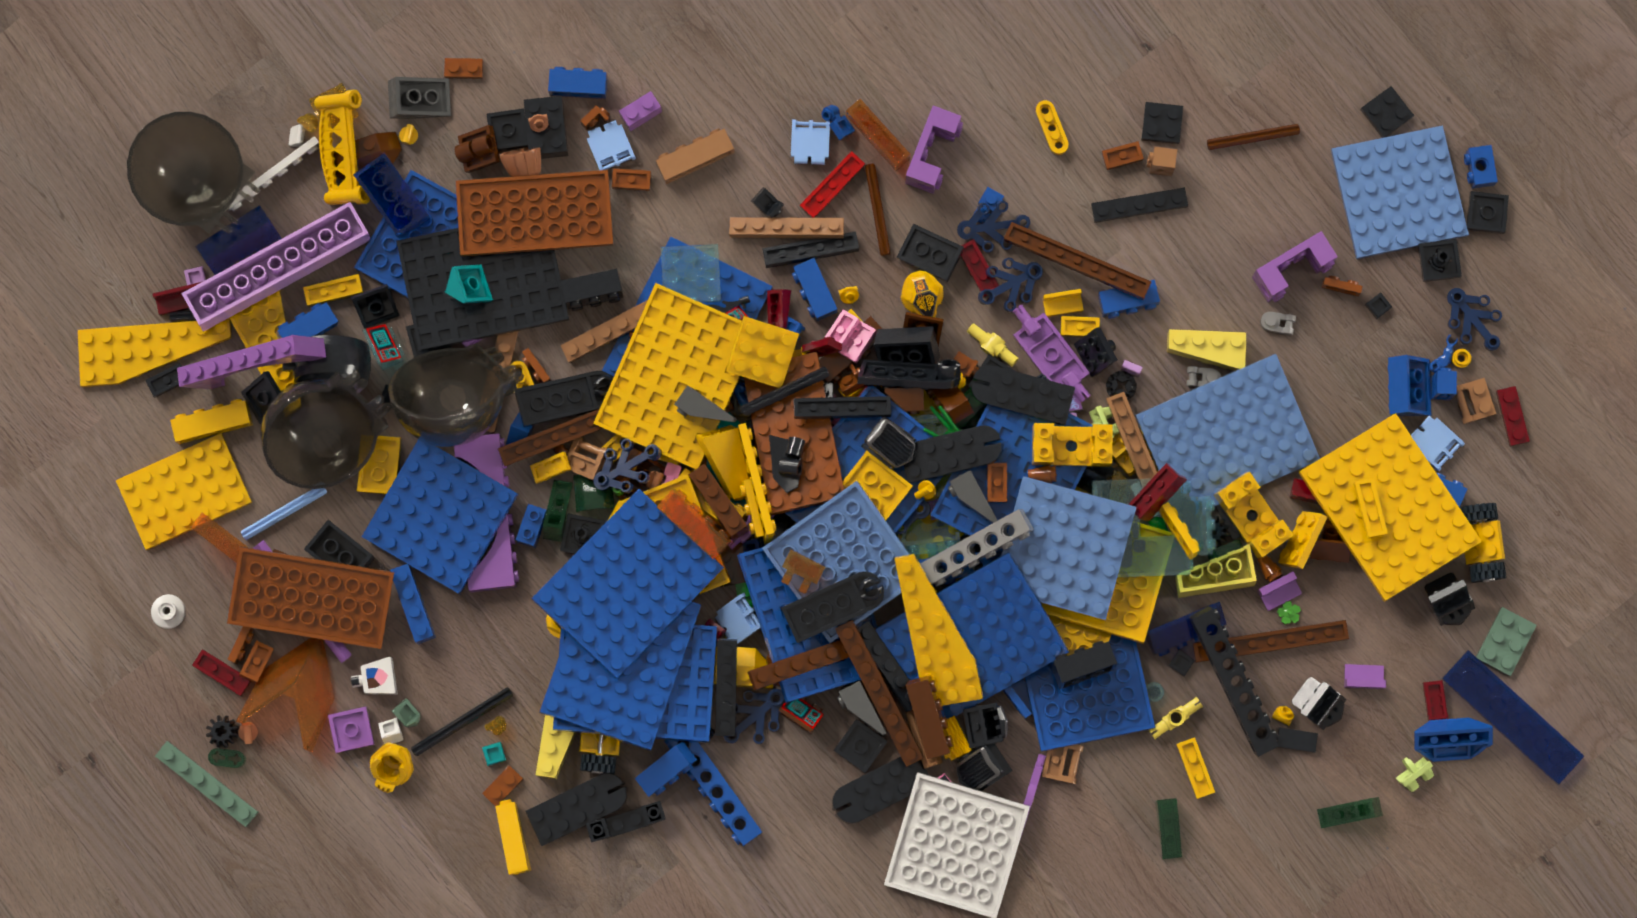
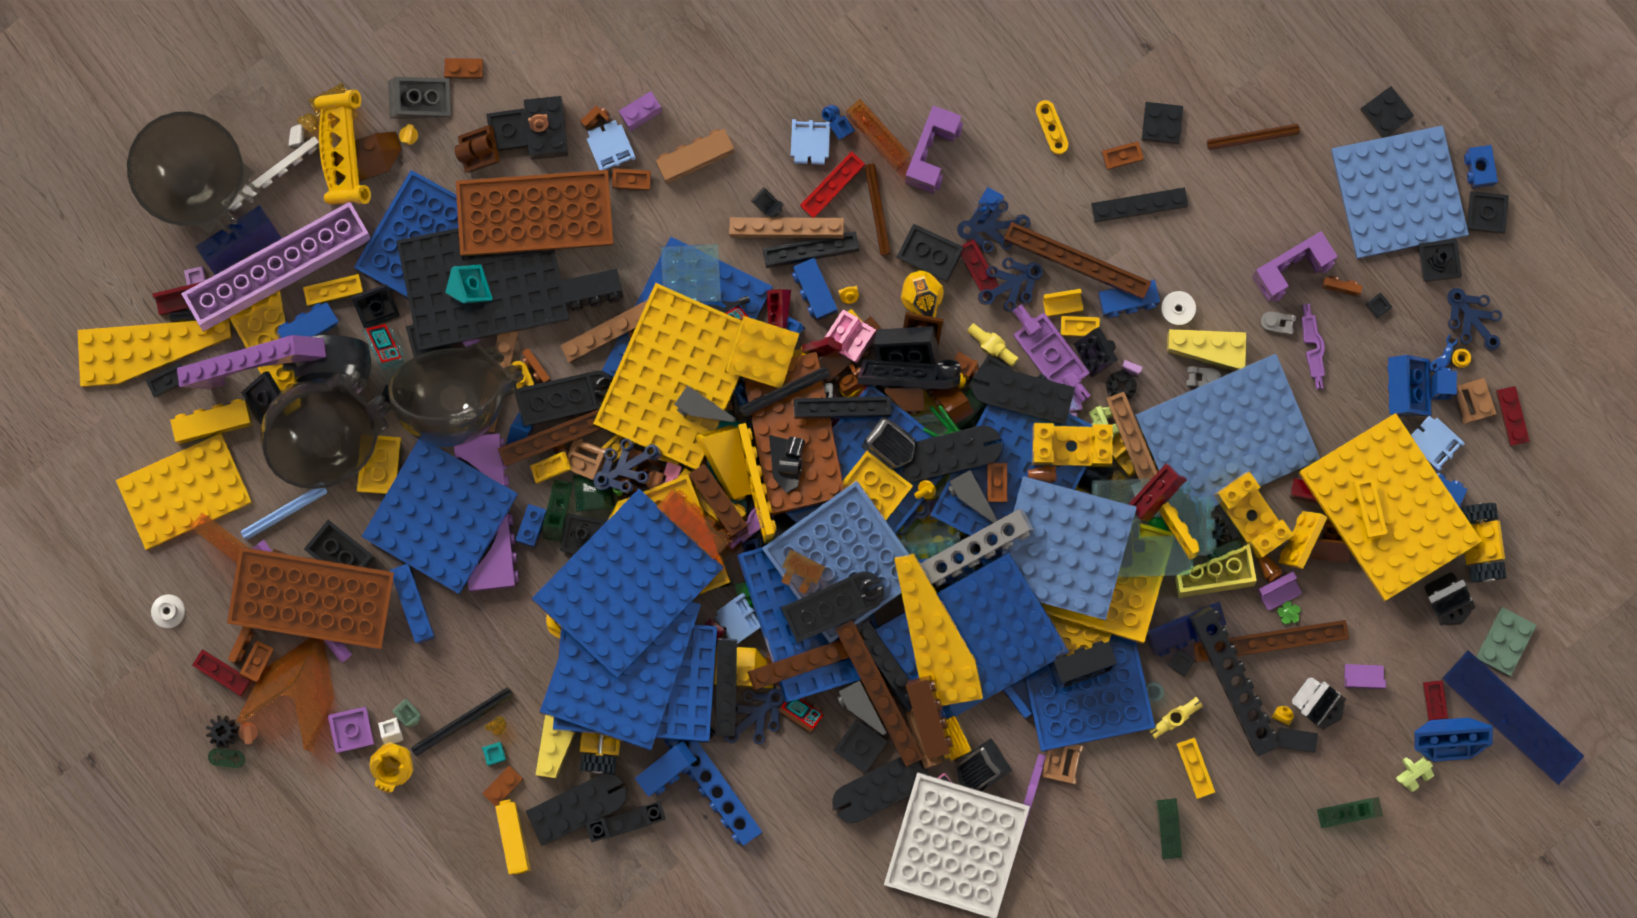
sand green plate [155,741,258,827] -> none
white torso [351,657,398,695] -> none
clear blue slope [353,153,431,237] -> none
nougat hair [499,147,541,177] -> none
blue brick [548,67,607,99] -> none
yellow plate [739,479,764,538] -> none
black piece [963,703,1007,748] -> none
medium nougat brick [1146,147,1177,176] -> none
none -> white piece [1162,291,1196,325]
none -> medium lavender piece [1301,304,1325,389]

